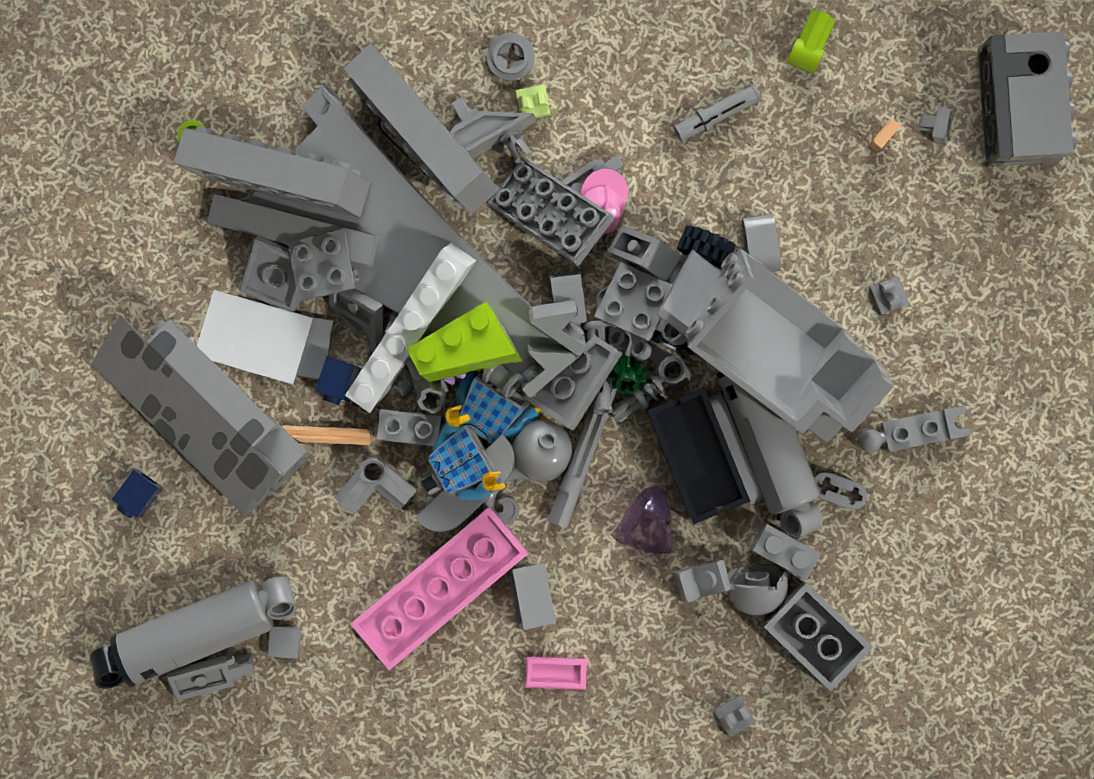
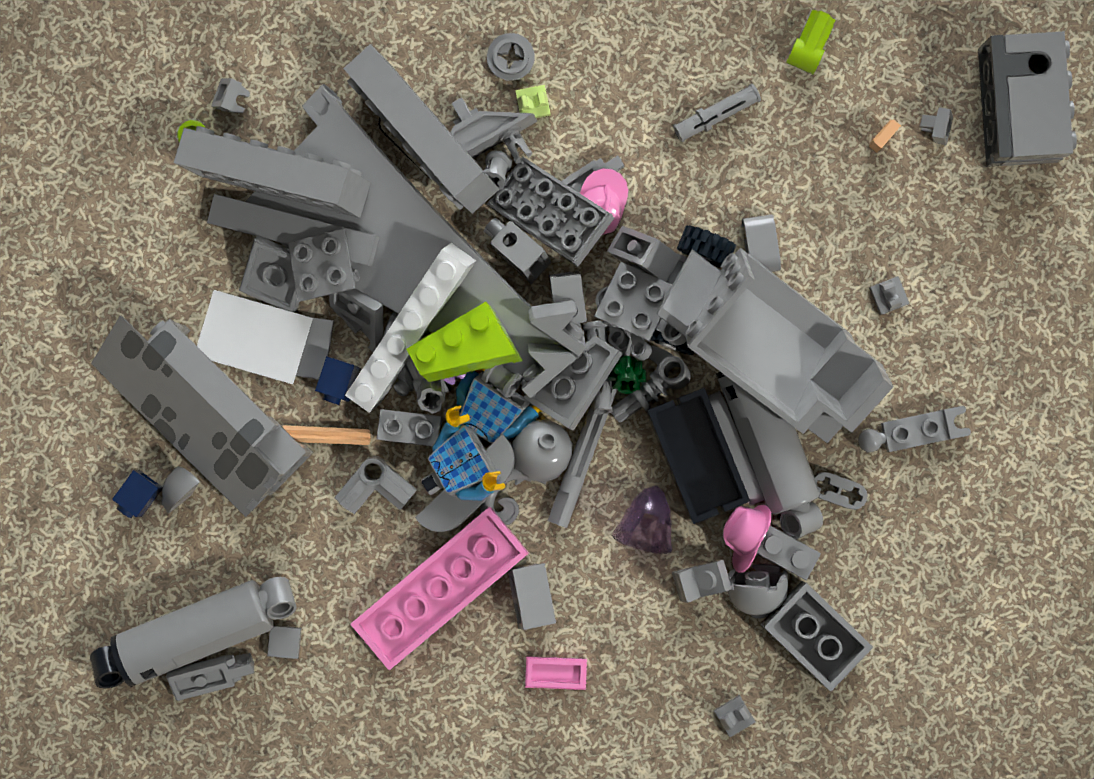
none -> light grey brick [162,466,200,514]
none -> light grey tile [211,78,250,113]
none -> light grey bush [483,151,512,191]
none -> light grey torso [484,218,551,284]
none -> bright pink piece [723,504,771,573]

